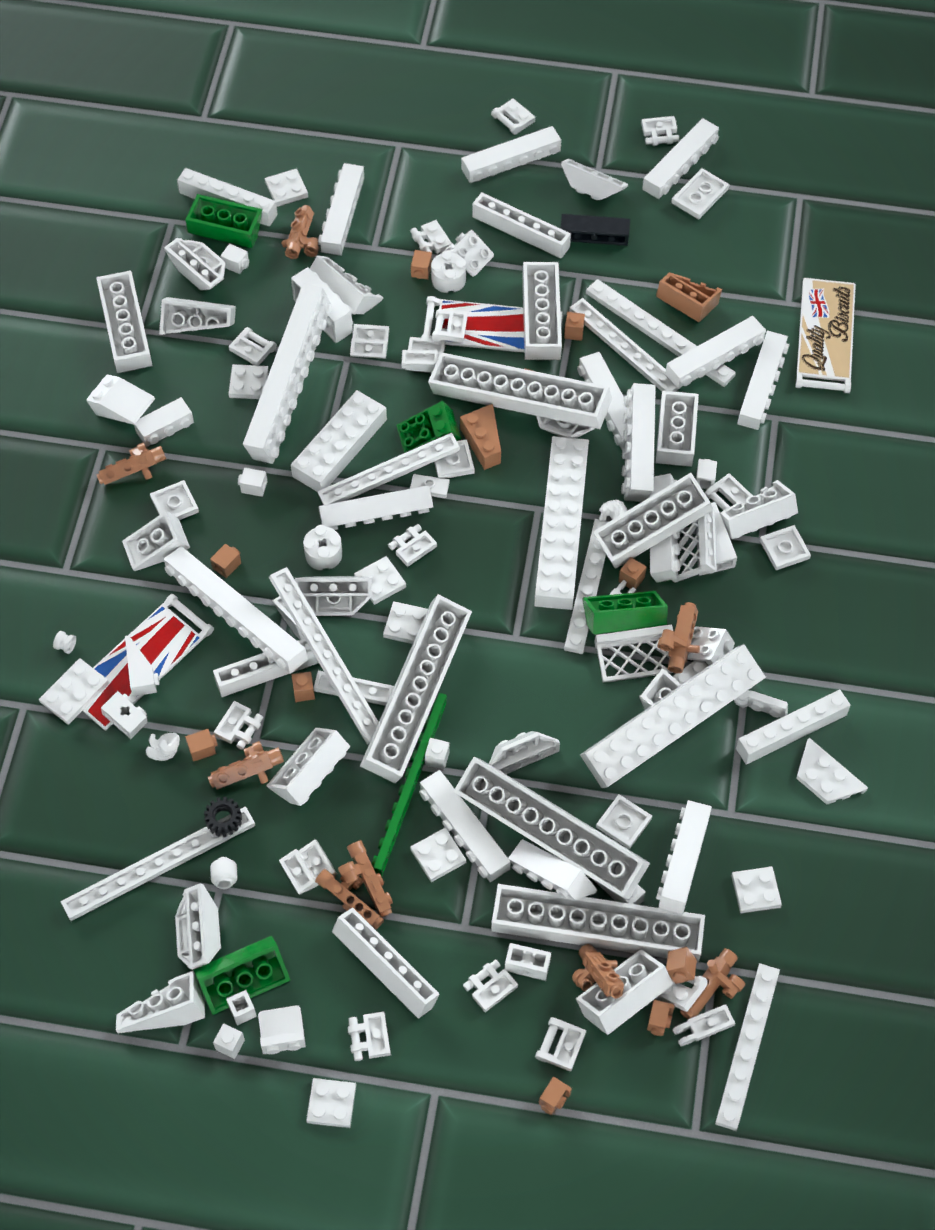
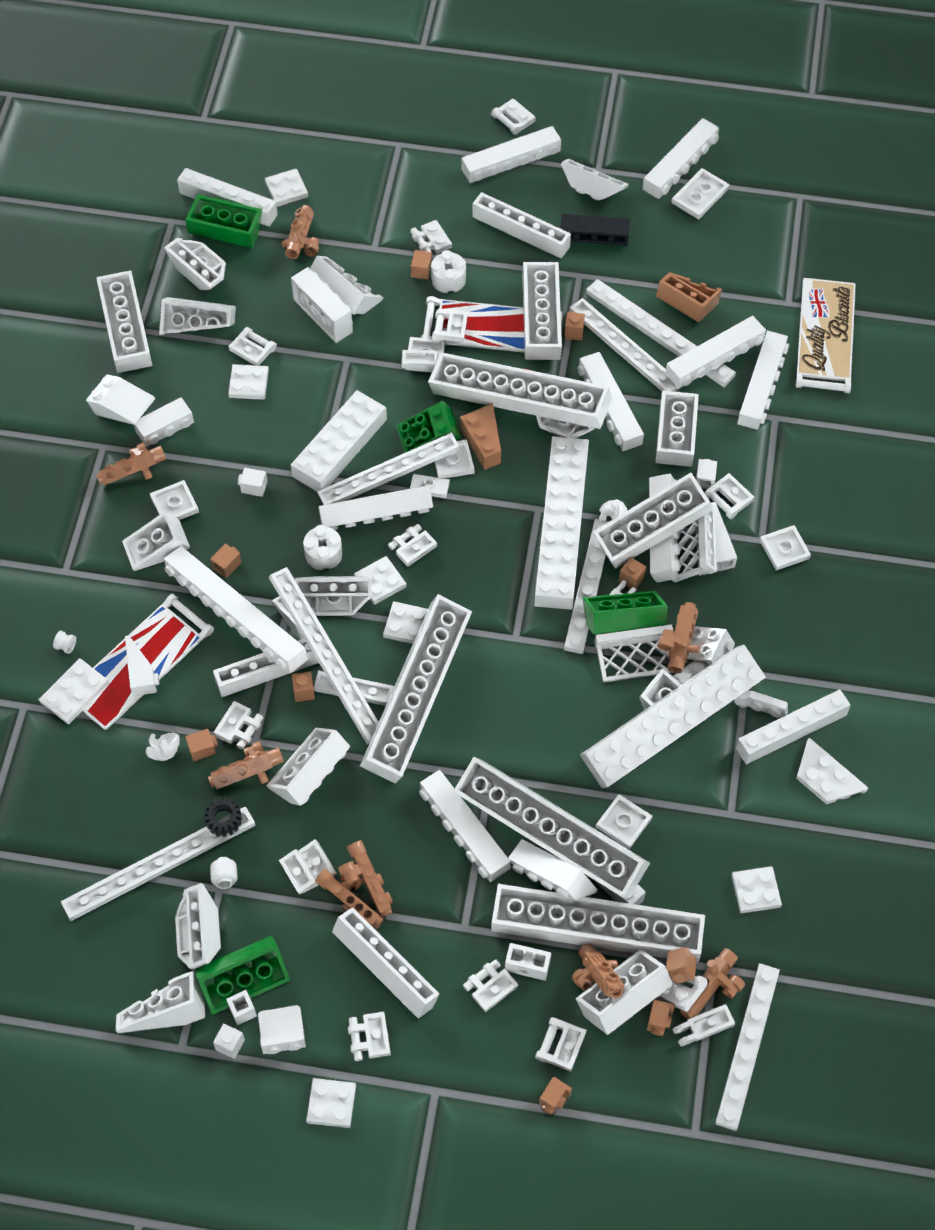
white brick [101,691,147,739] -> none
white brick [221,244,249,274] -> none
white brick [243,283,332,464] -> none
white brick [318,163,364,255] -> none
white slope [350,324,389,359] -> none
green plate [372,693,447,877] -> none
white plate [410,827,466,882] -> none
white brick [425,738,450,770] -> none
white bracket [445,229,494,276] -> none
white wedge [489,731,560,774] -> none
white brick [621,383,655,502] -> none
white plate [641,116,679,146] -> none
white brick [656,800,712,915] -> none
white wedge [720,480,798,539] -> none

